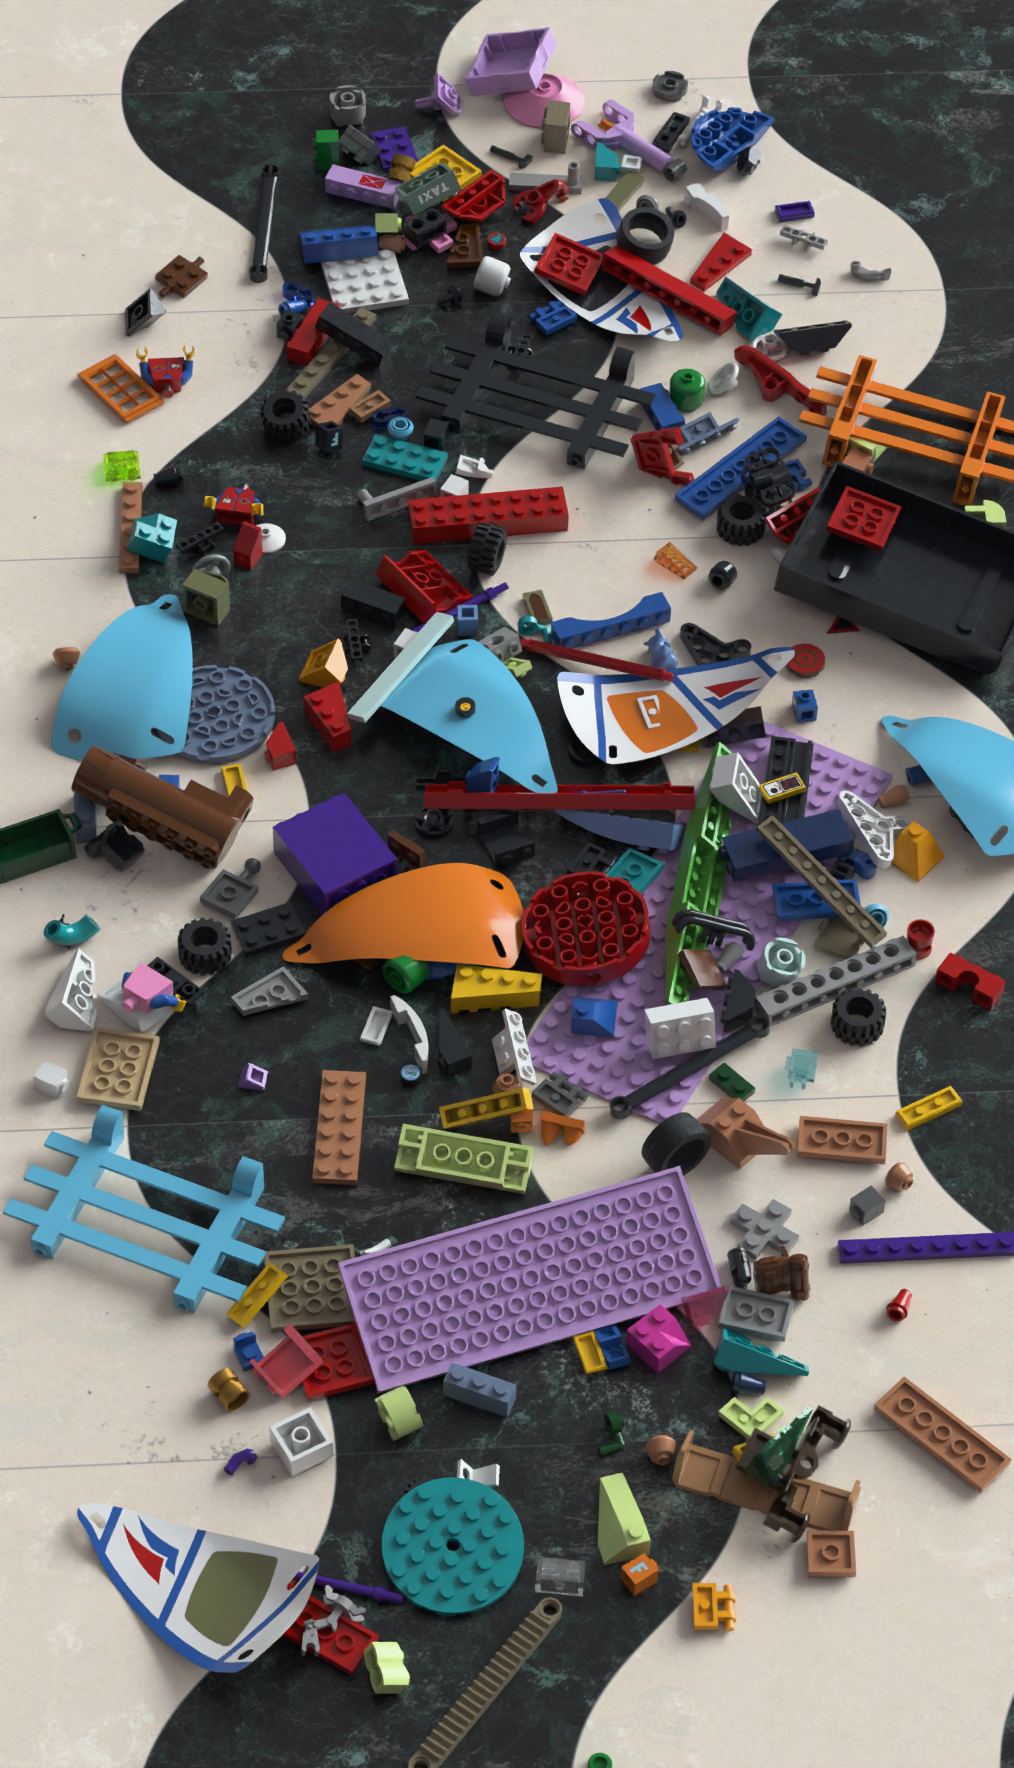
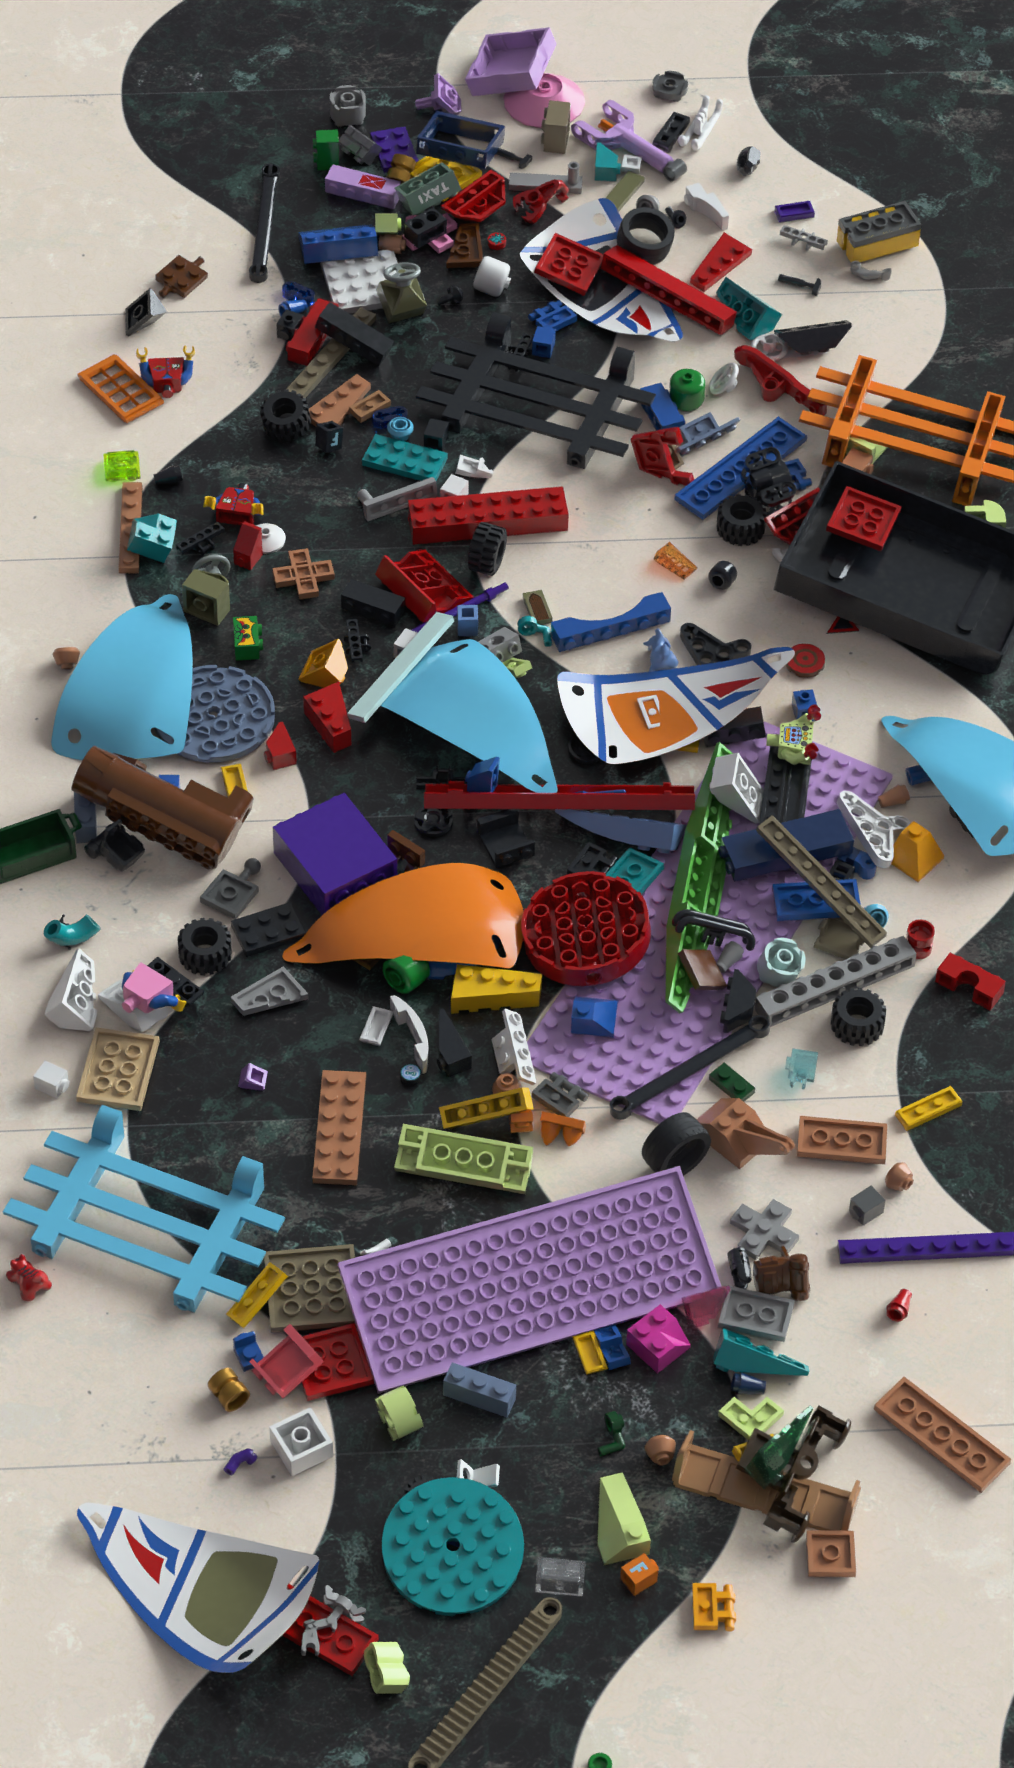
dark purple bar [292,1572,404,1604] -> none
black tile [455,697,476,717] -> none
red piece [520,639,674,682] -> none
white brick [644,998,716,1059] -> none
blue brick [690,107,774,170] -> none
tile [759,772,806,804] -> none
none -> red animal [6,1254,52,1301]
none -> green brick [233,616,263,660]
none -> nougat plate [272,548,335,599]
none -> olive piece [376,262,427,324]
none -> dark blue window [416,111,505,169]
none -> blue brick [532,326,556,358]
none -> torso [766,704,821,765]
none -> piece [836,201,921,262]

